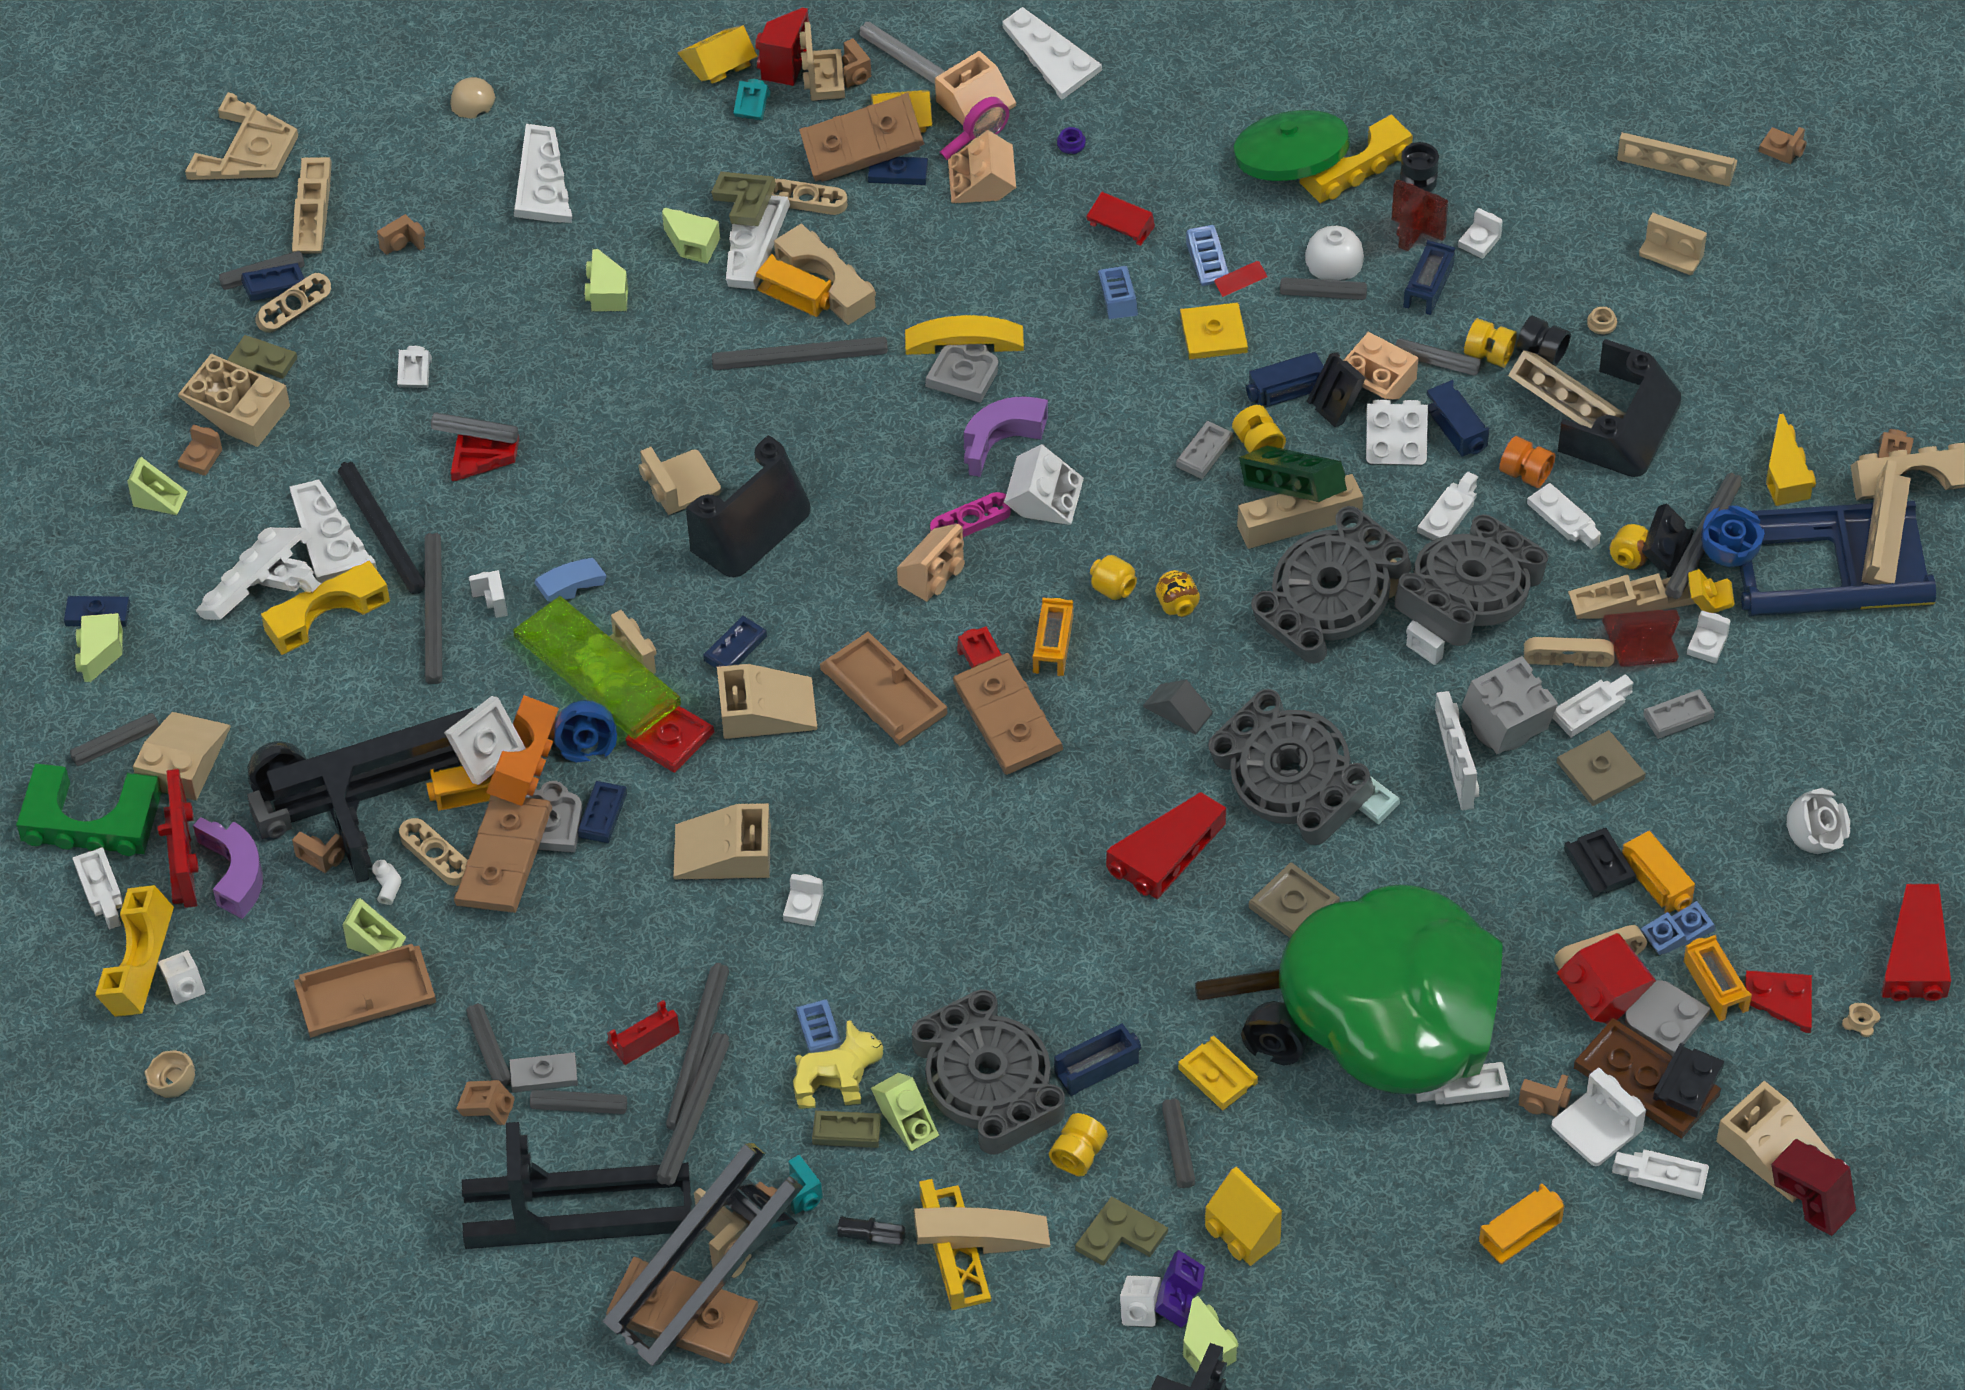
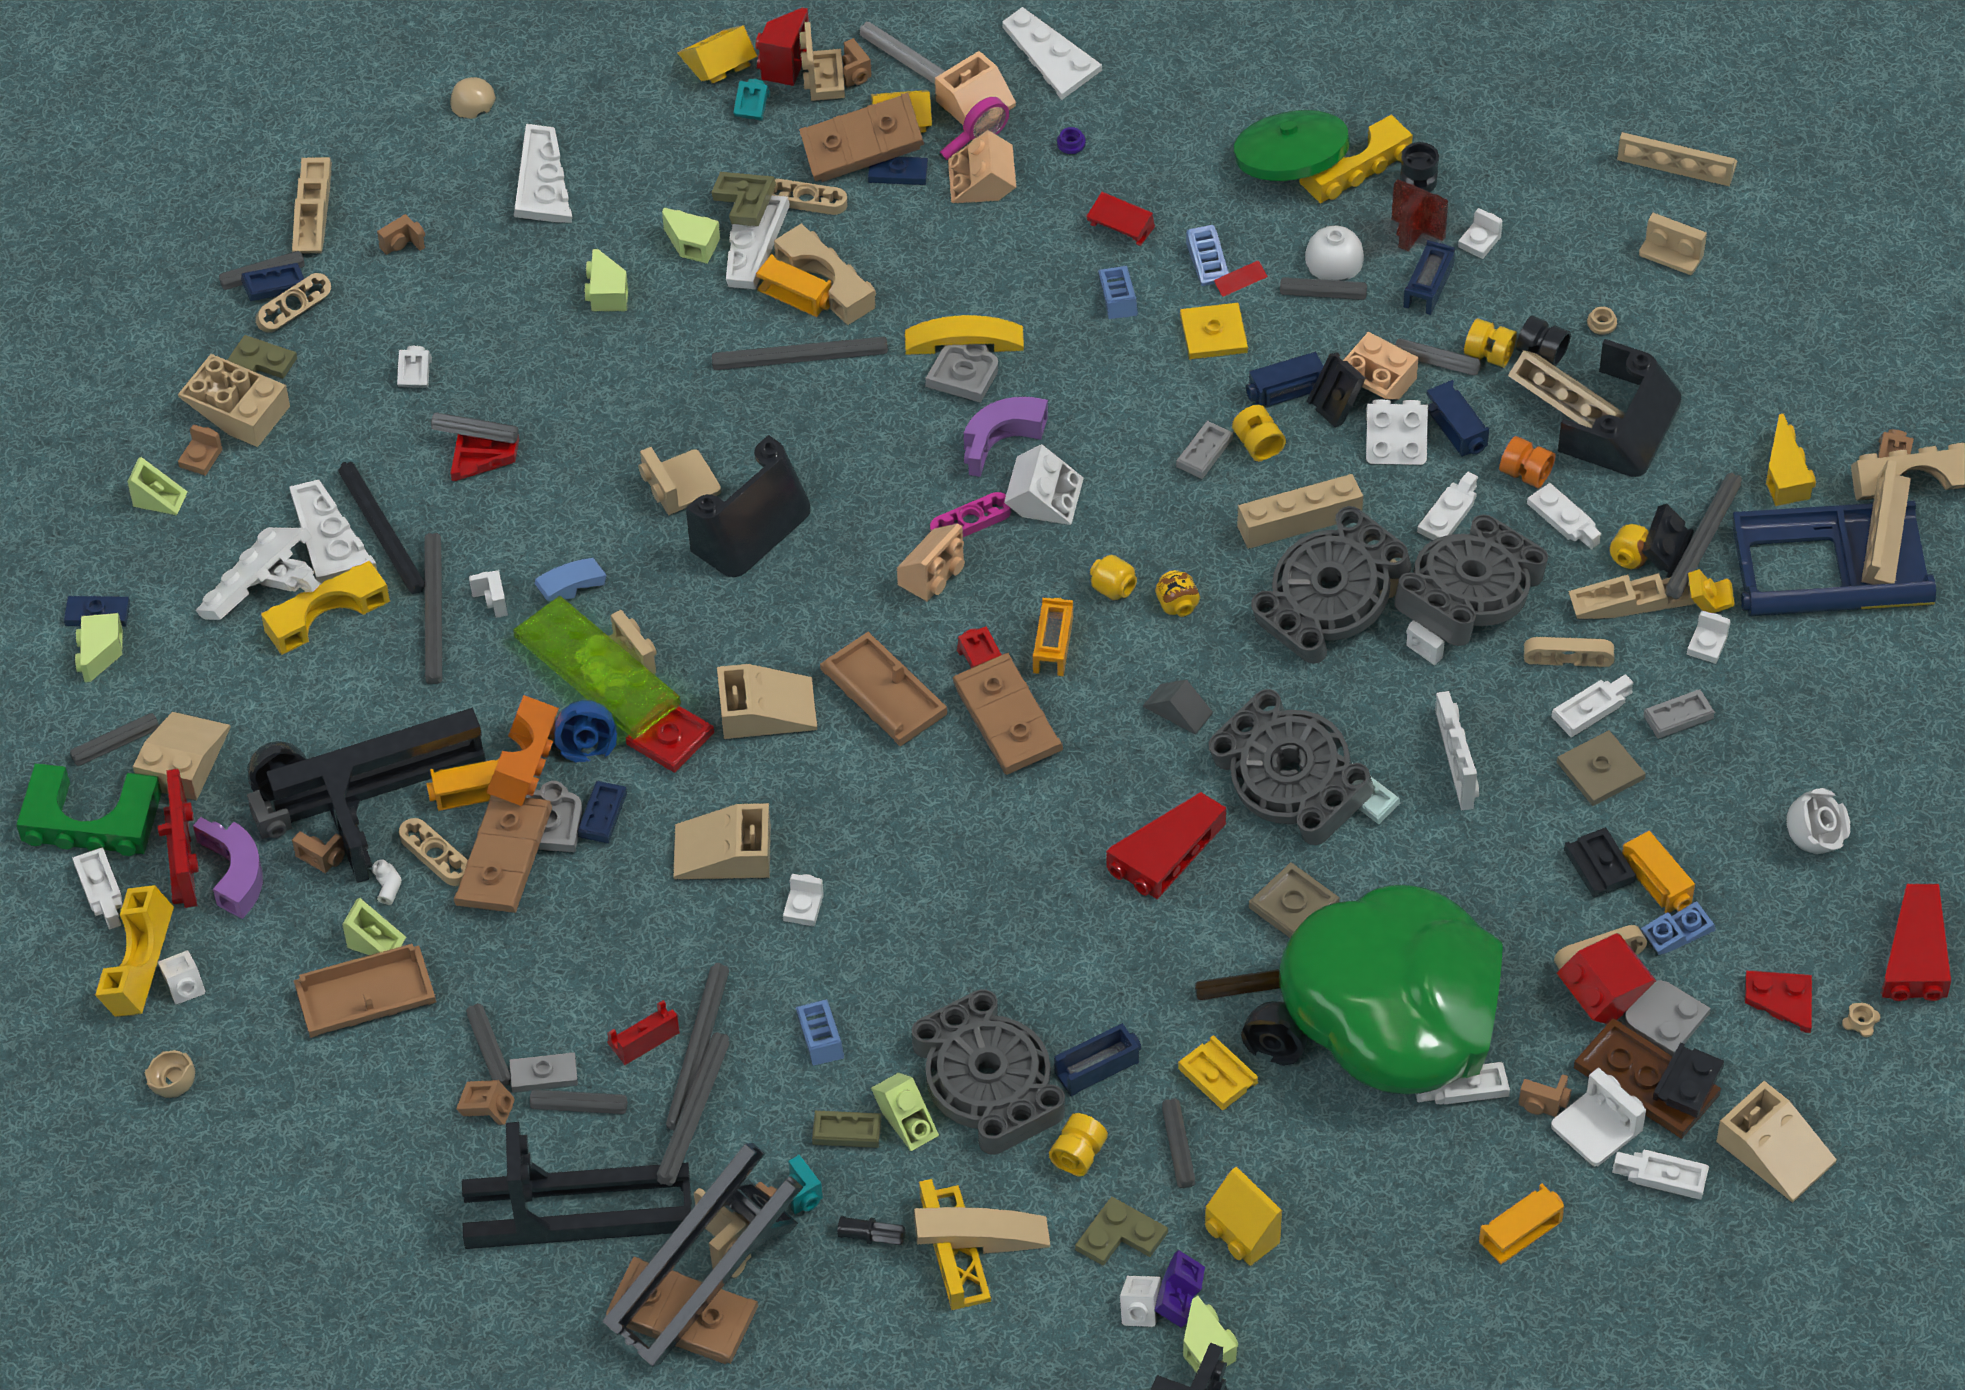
tan wing [185,92,298,180] -> none
white plate [444,696,526,785] -> none
dark blue plate [703,616,767,669] -> none
light yellow animal [793,1021,883,1109] -> none
dark green brick [1239,445,1347,502] -> none
light grey piece [1462,656,1558,754] -> none
clear red bracket [1602,610,1680,667] -> none
light orange window [1683,935,1752,1022] -> none
blue cylinder [1701,506,1765,567] -> none
medium nougat bracket [1759,127,1807,164] -> none
dark red brick [1771,1139,1856,1236] -> none

